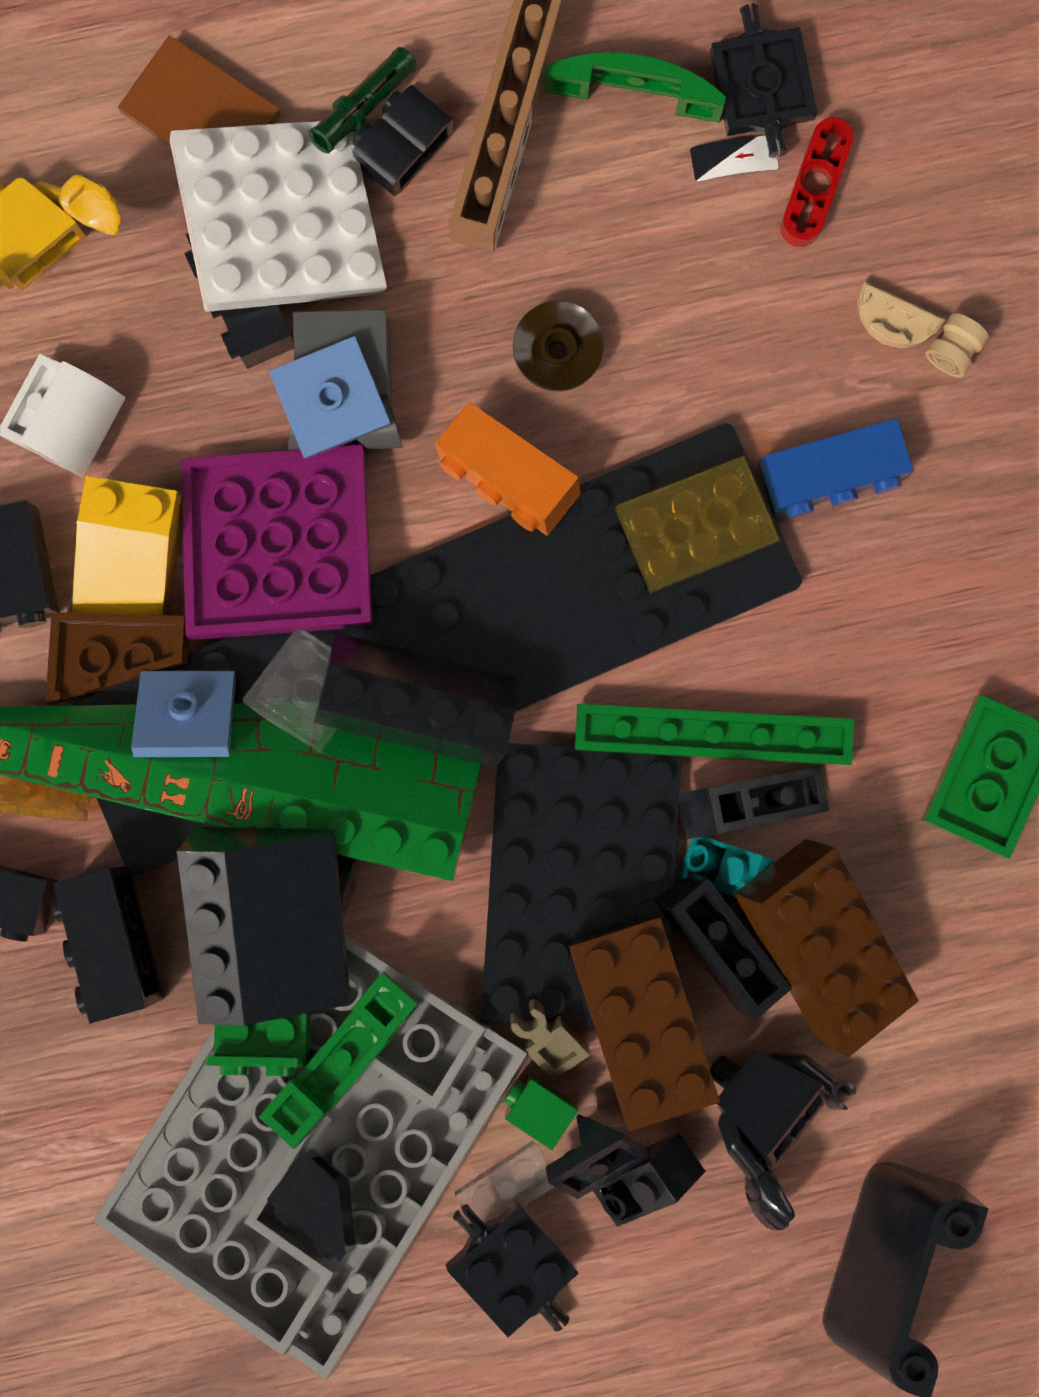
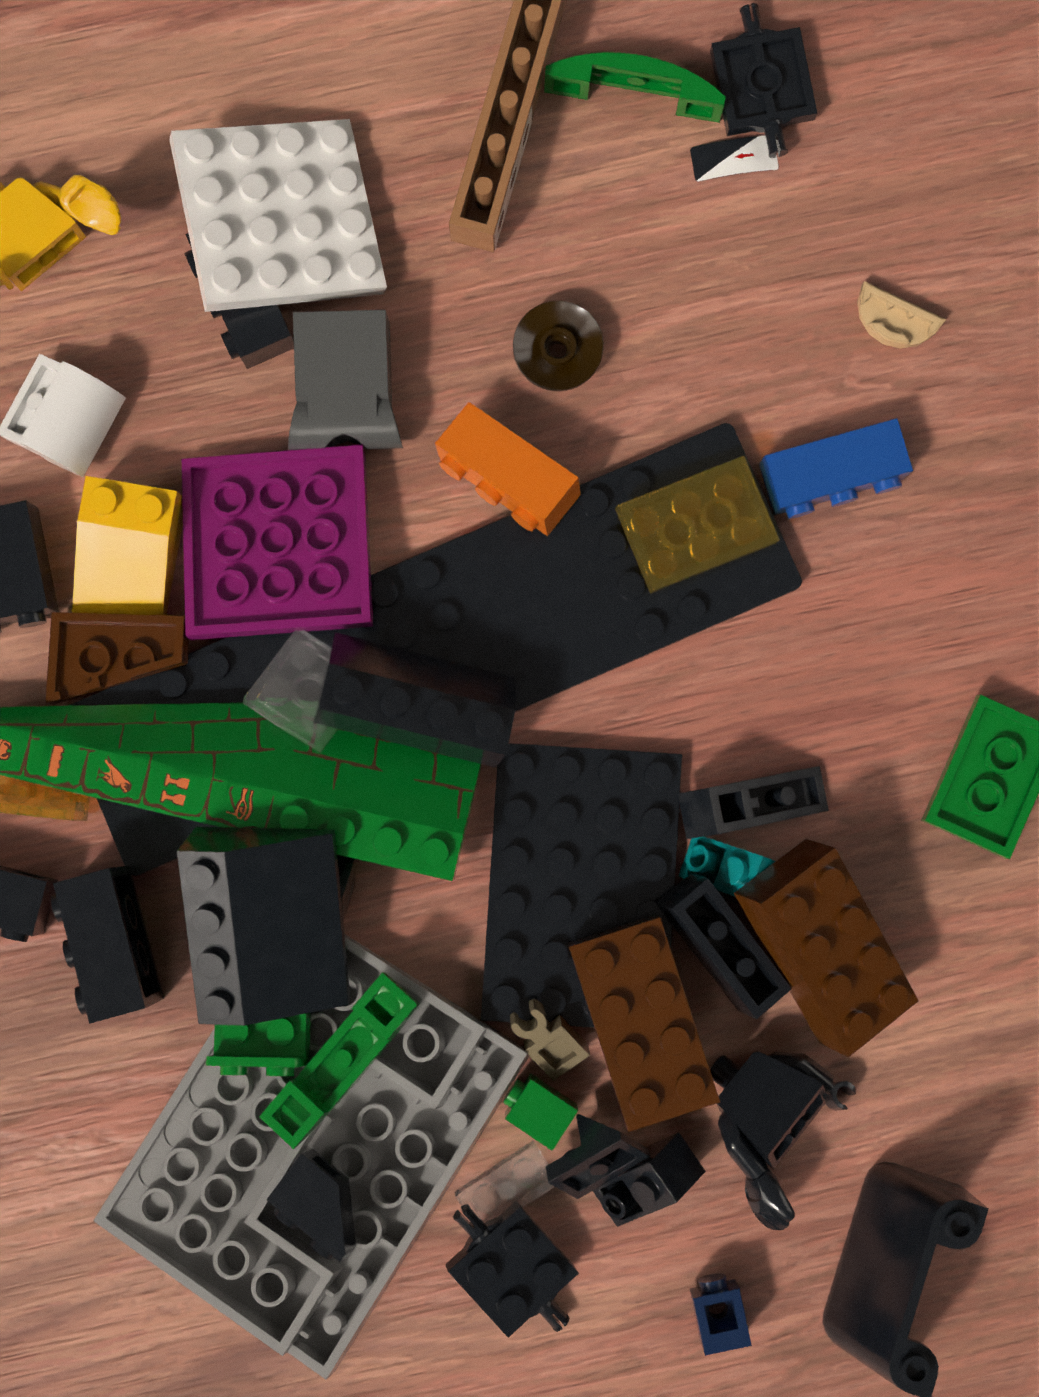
dark orange tile [118,35,281,146] -> none
medium blue plate [131,671,236,757] -> none
medium blue plate [269,336,391,459] -> none
dark green pin [309,47,417,154] -> none
black brick [352,85,453,197] -> none
green plate [575,704,854,766] -> none
red beam [780,117,853,247] -> none
tan wheel [925,313,989,378] -> none
none -> dark blue brick [690,1273,752,1356]

